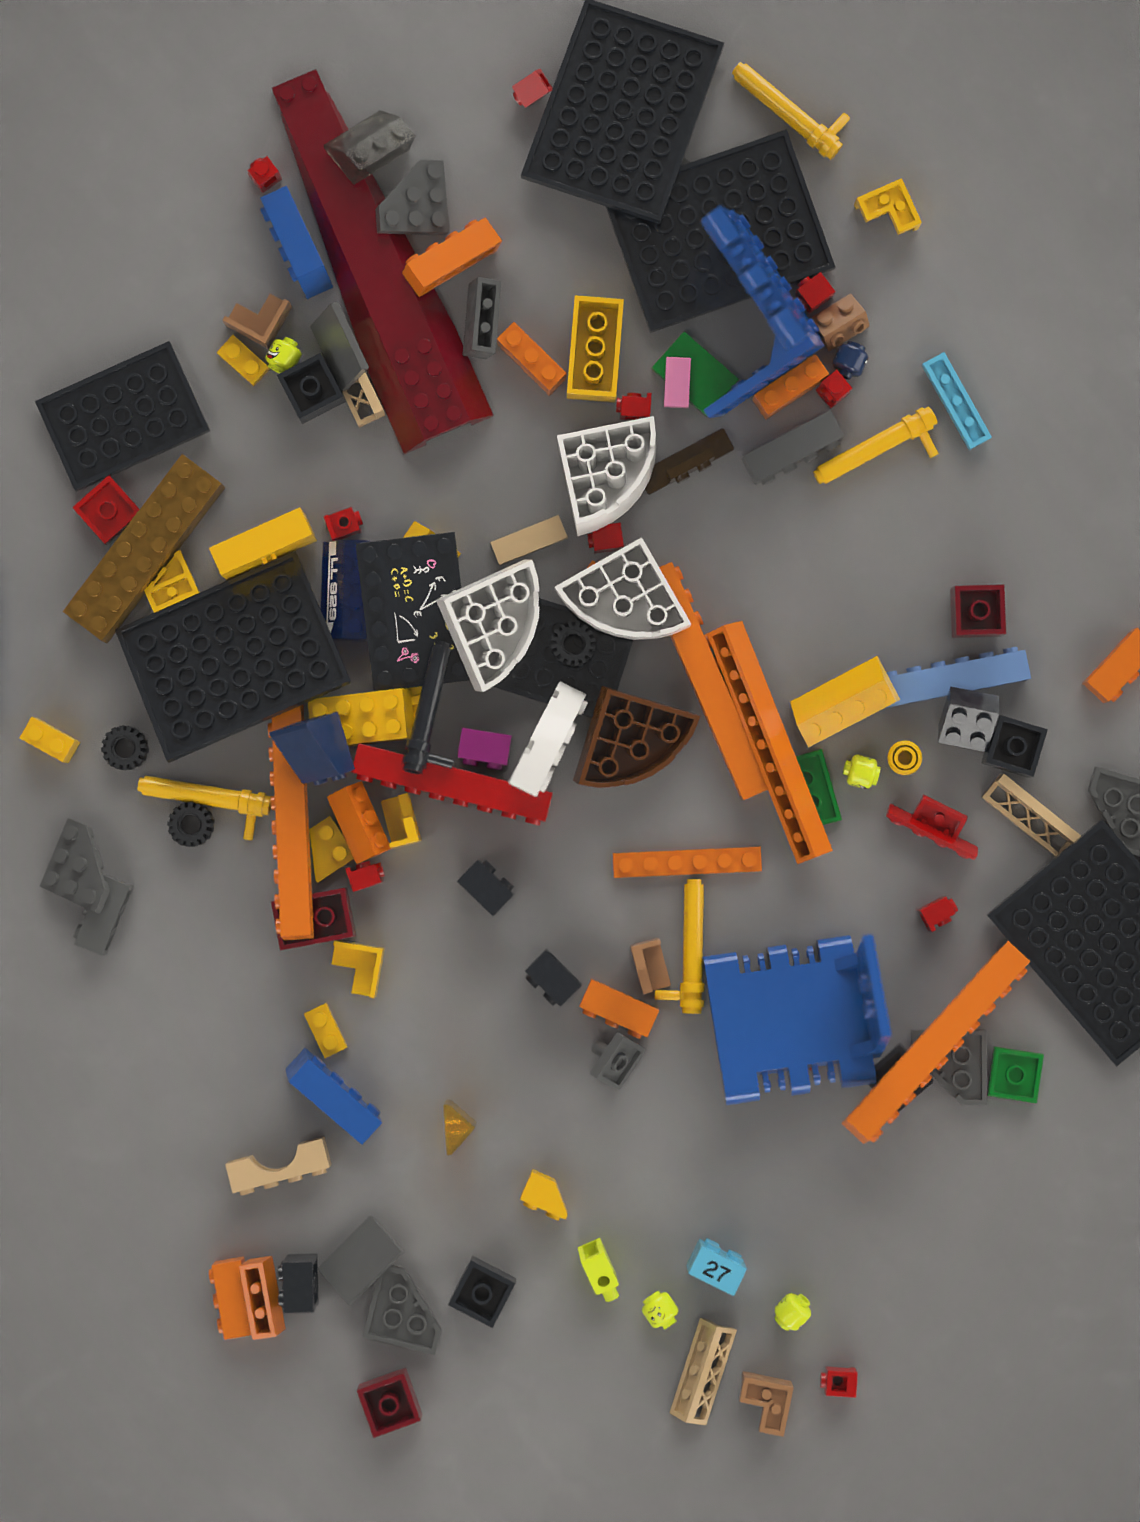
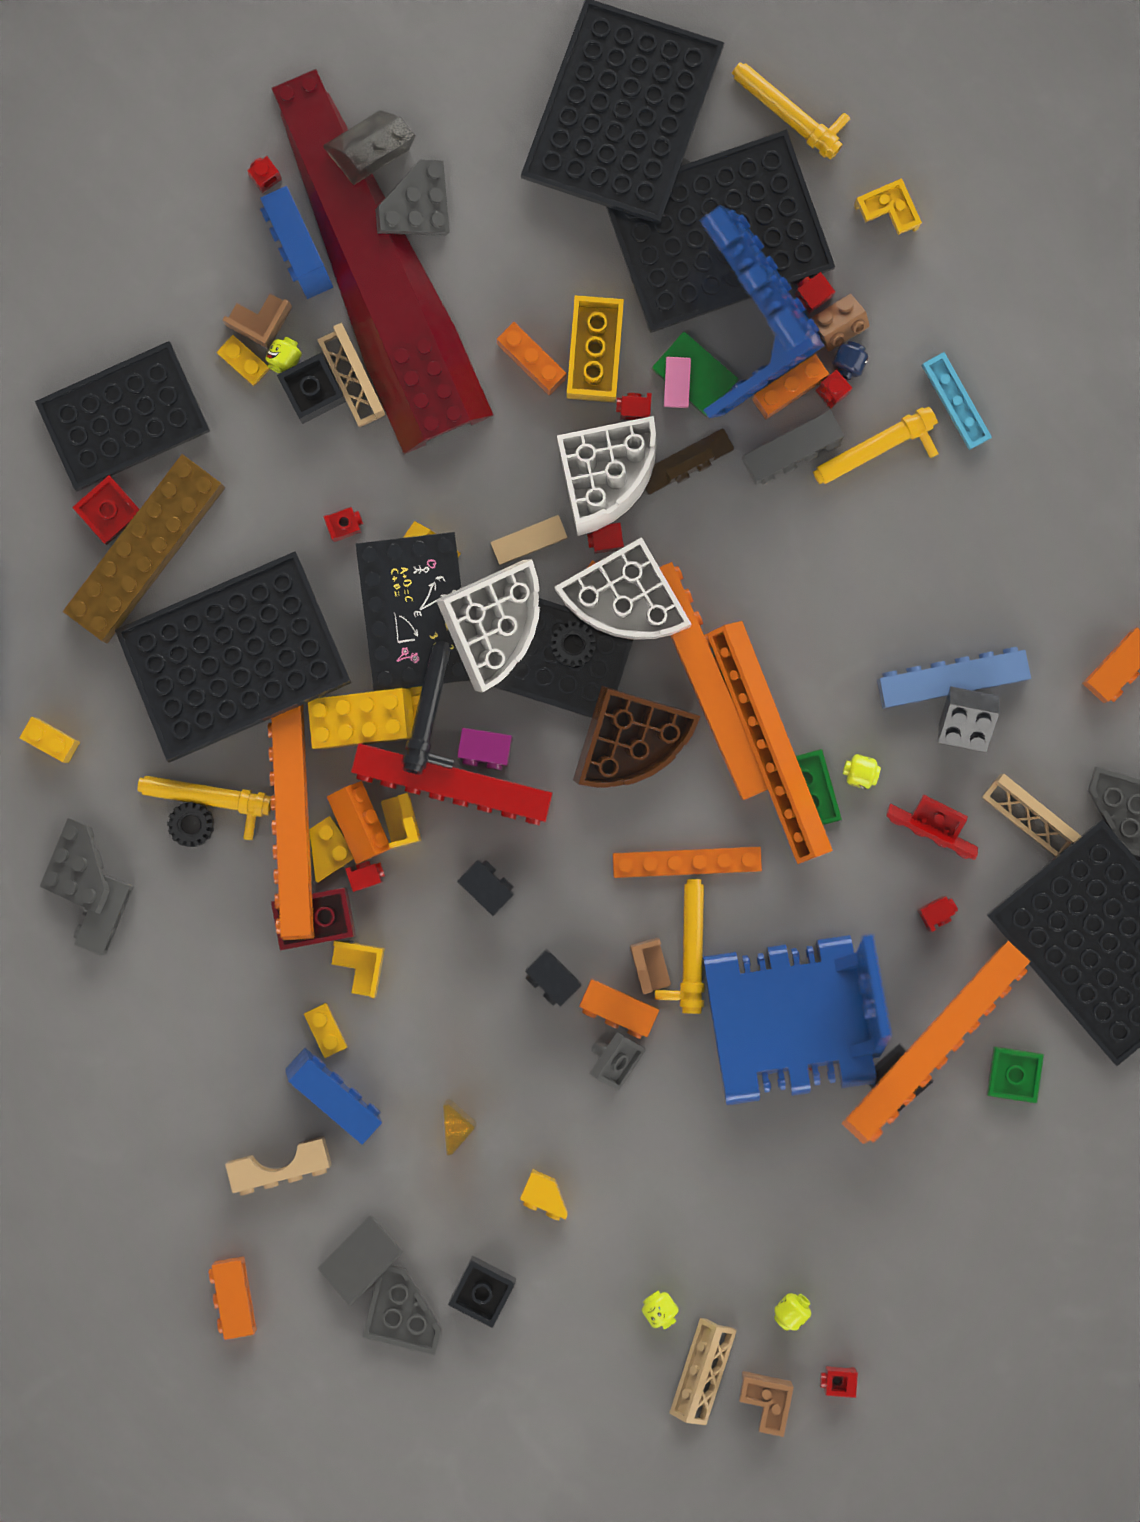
black tyre [101,725,149,771] -> none
yellow wing [144,550,200,613] -> none
yellow brick [209,507,317,581] -> none
orange brick [239,1256,286,1340] -> none
dark blue slope [269,712,355,786] -> none
black brick [278,1253,319,1313] -> none
dark grey tile [310,302,369,391] -> none
clear blue slope [321,540,370,642] -> none
dark red brick [356,1367,423,1438] -> none
orange brick [402,217,502,297] -> none
dark grey brick [463,277,501,359] -> none
white brick [509,681,588,796] -> none
red brick [512,68,552,108] -> none
neon yellow torso [578,1238,619,1302] -> none
medium azure brick [686,1238,747,1296] -> none
yellow slope [790,656,900,747] -> none
yellow brick [887,741,922,775] -> none
dark grey plate [911,1029,987,1105] -> none
dark red brick [950,584,1006,638] -> none
black brick [981,715,1048,778] -> none

